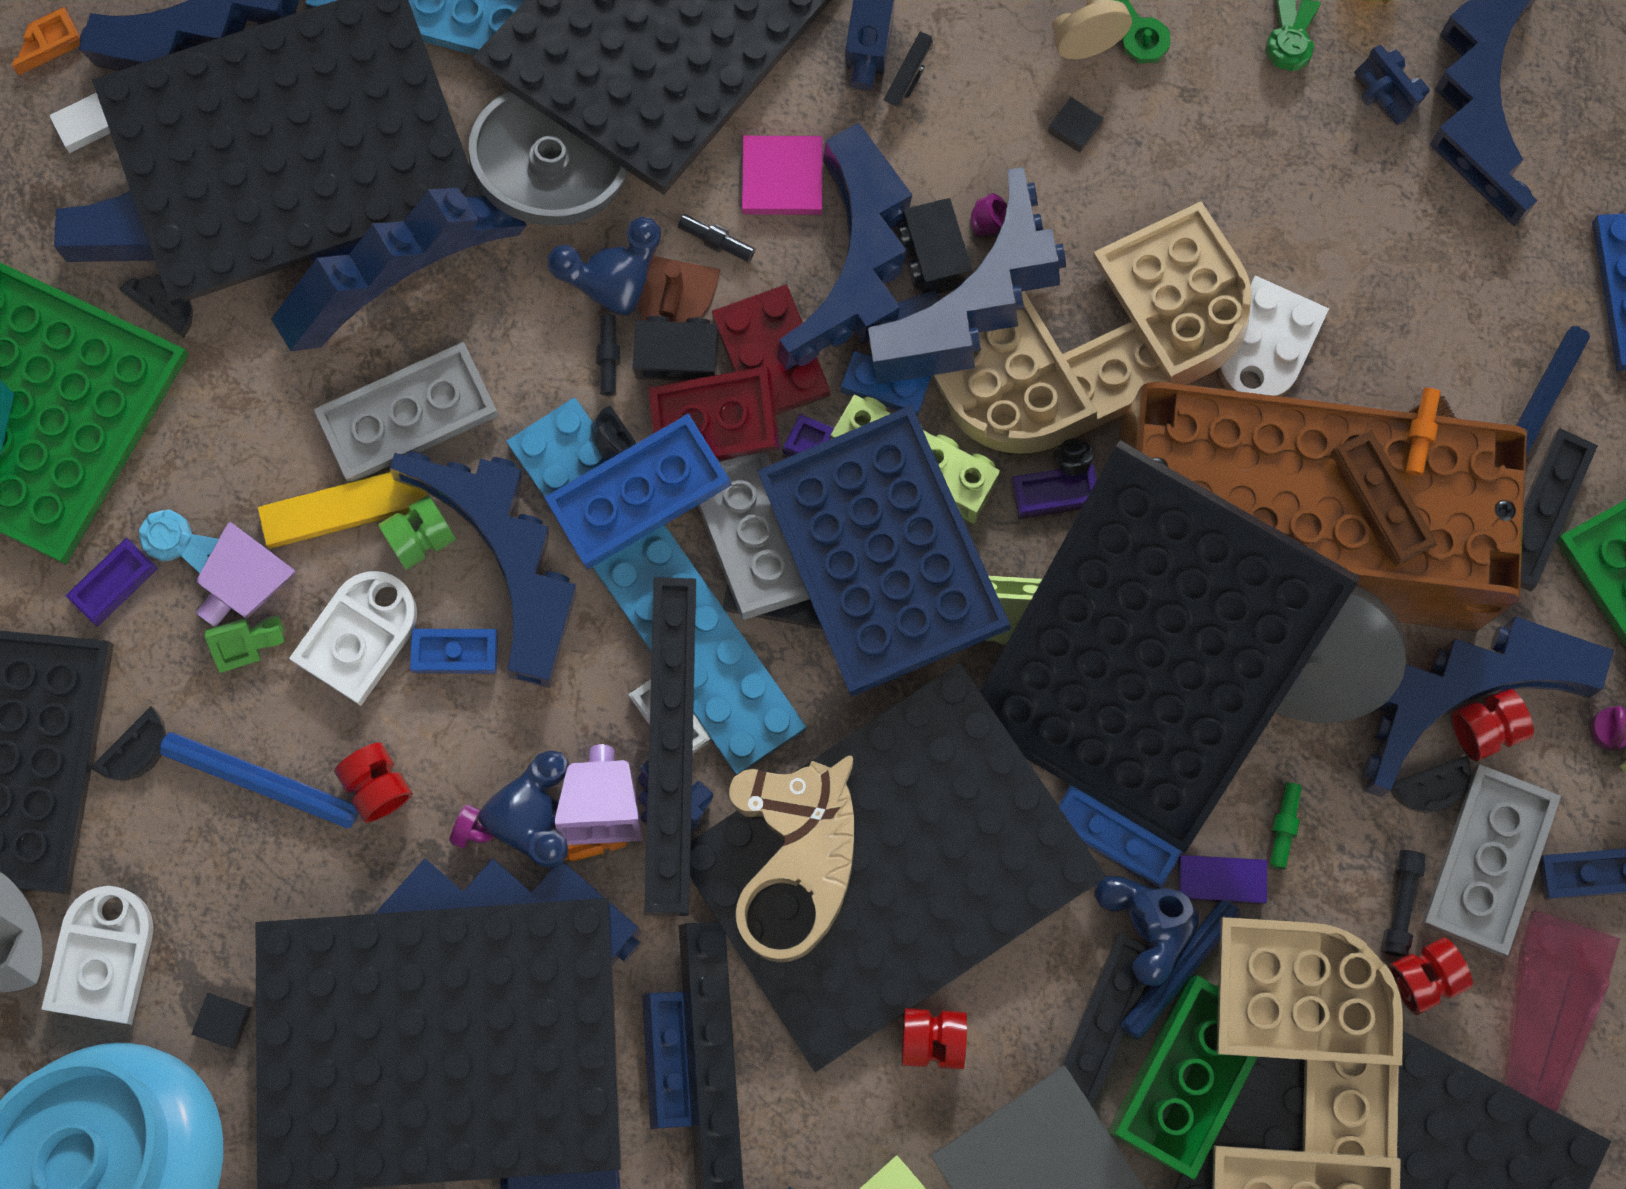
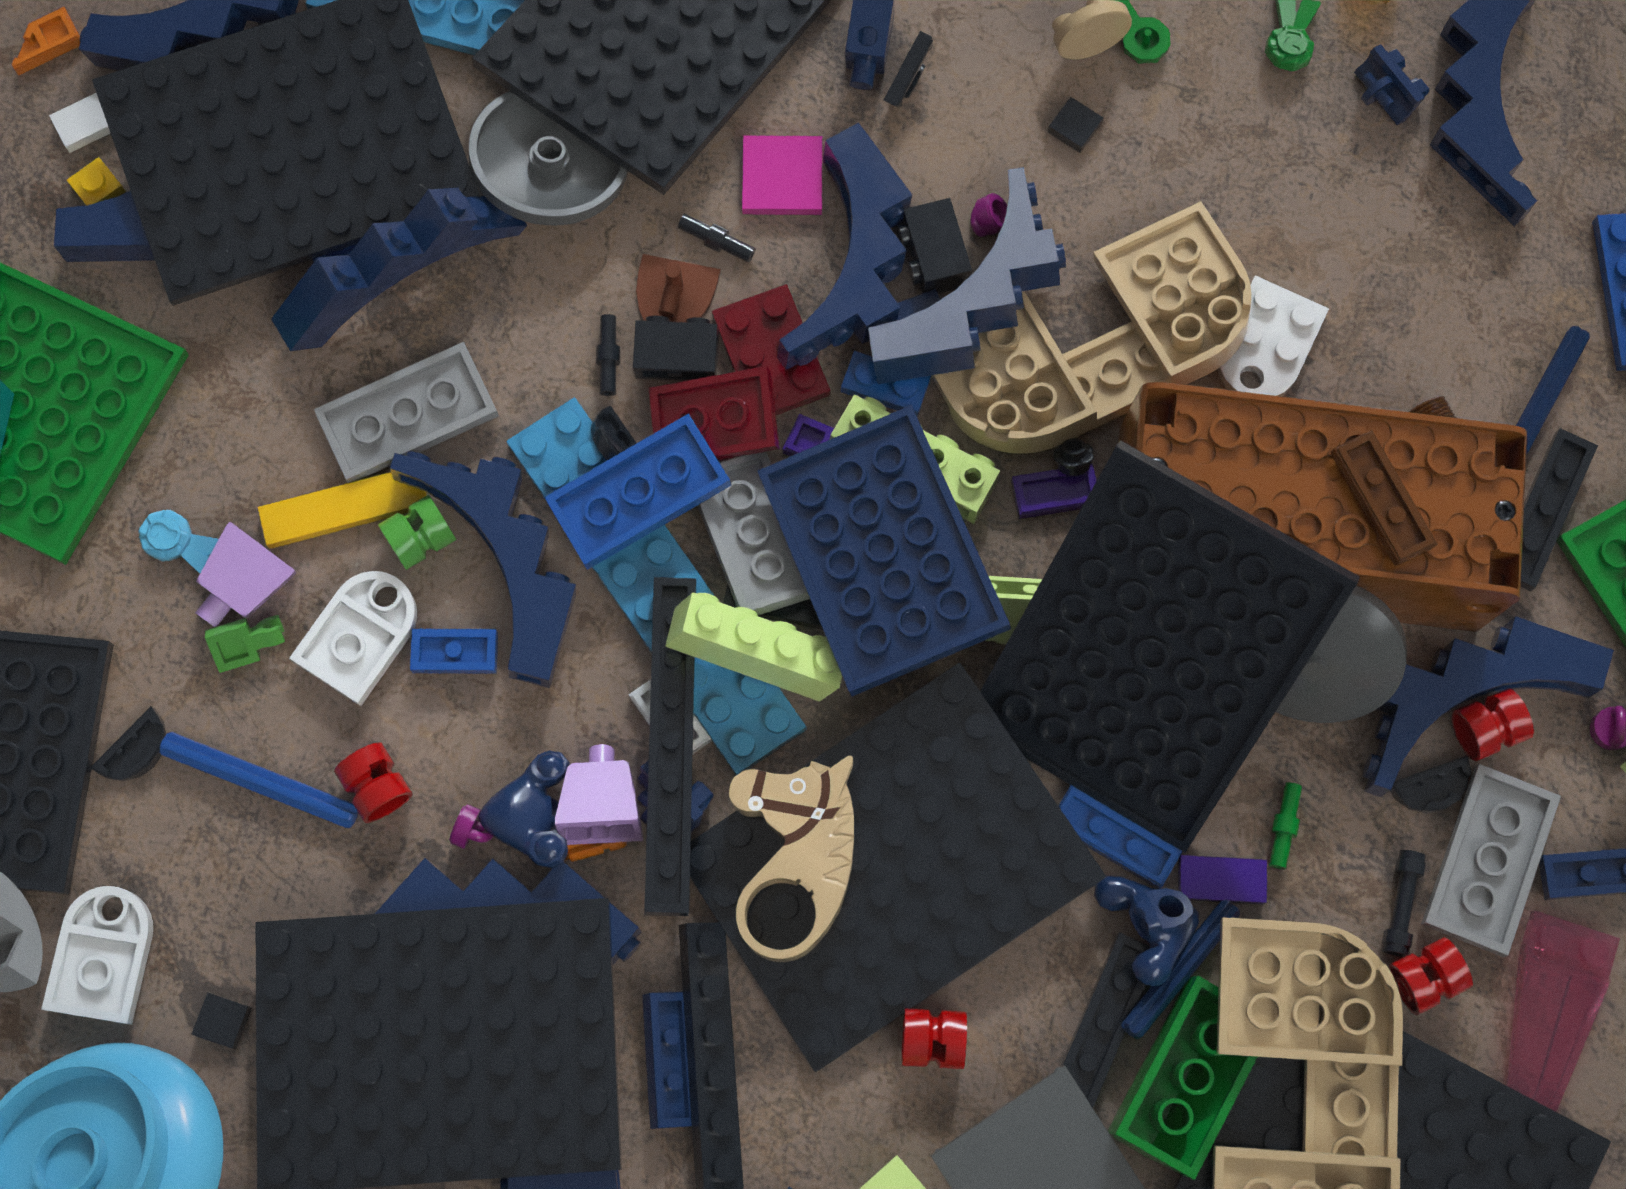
dark purple tile [65,537,159,627] -> none
black tile [119,274,193,338] -> none
dark blue head [548,216,661,316] -> none
orange bar [1405,387,1441,476] -> none
none -> yellow plate [66,157,126,205]
none -> yellowish green brick [665,592,842,702]

